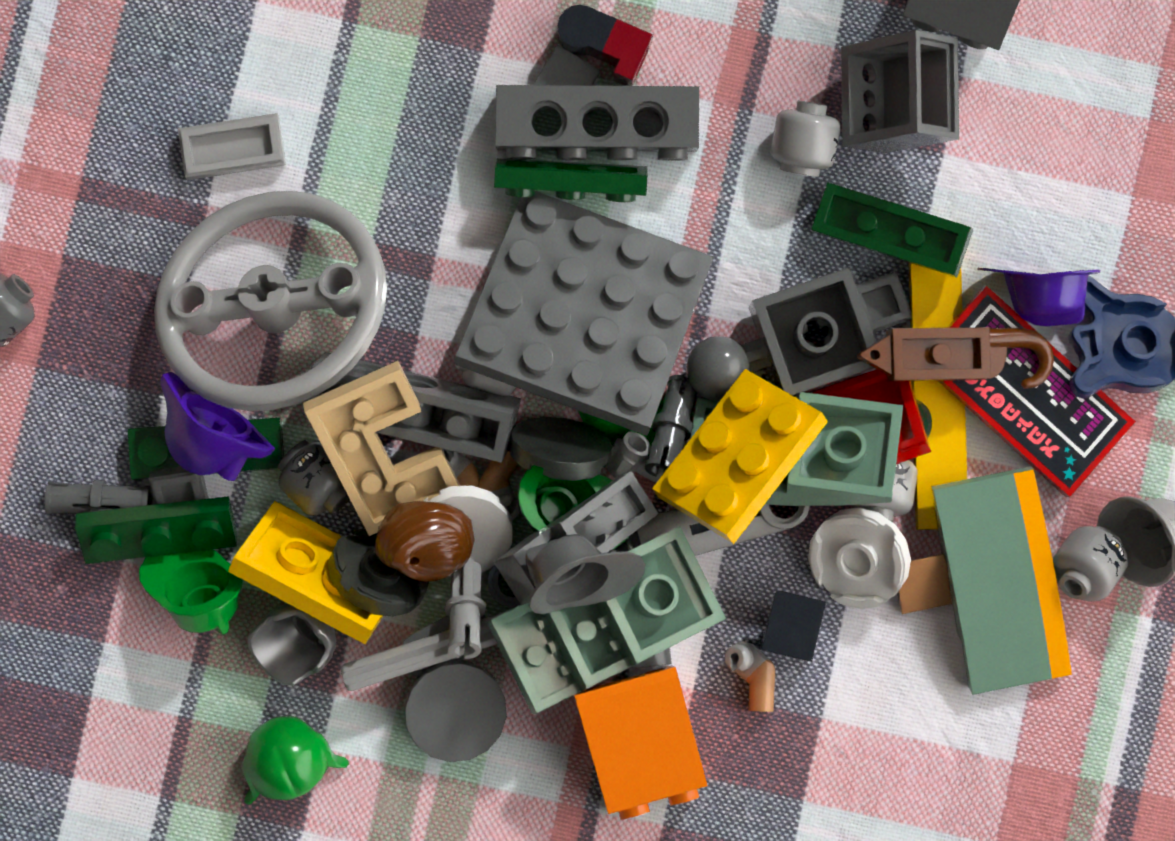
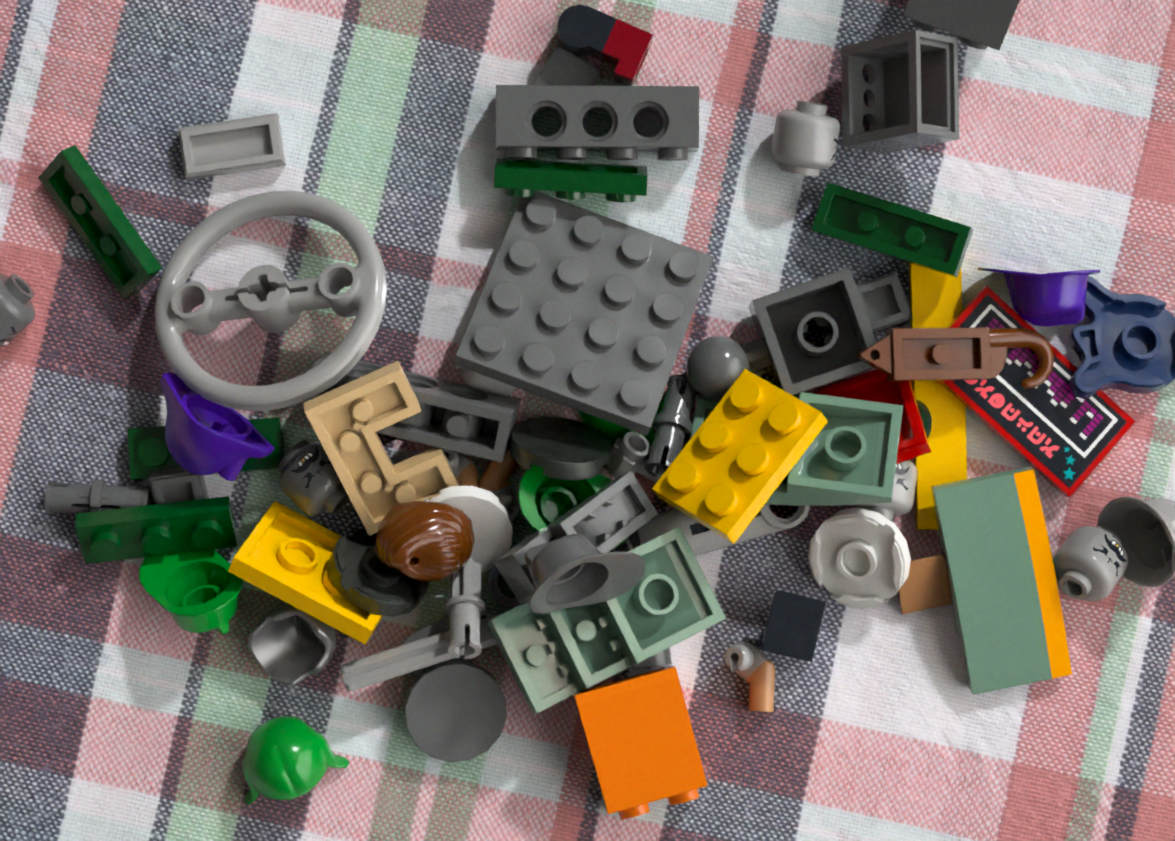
none -> dark green plate [38,145,162,300]

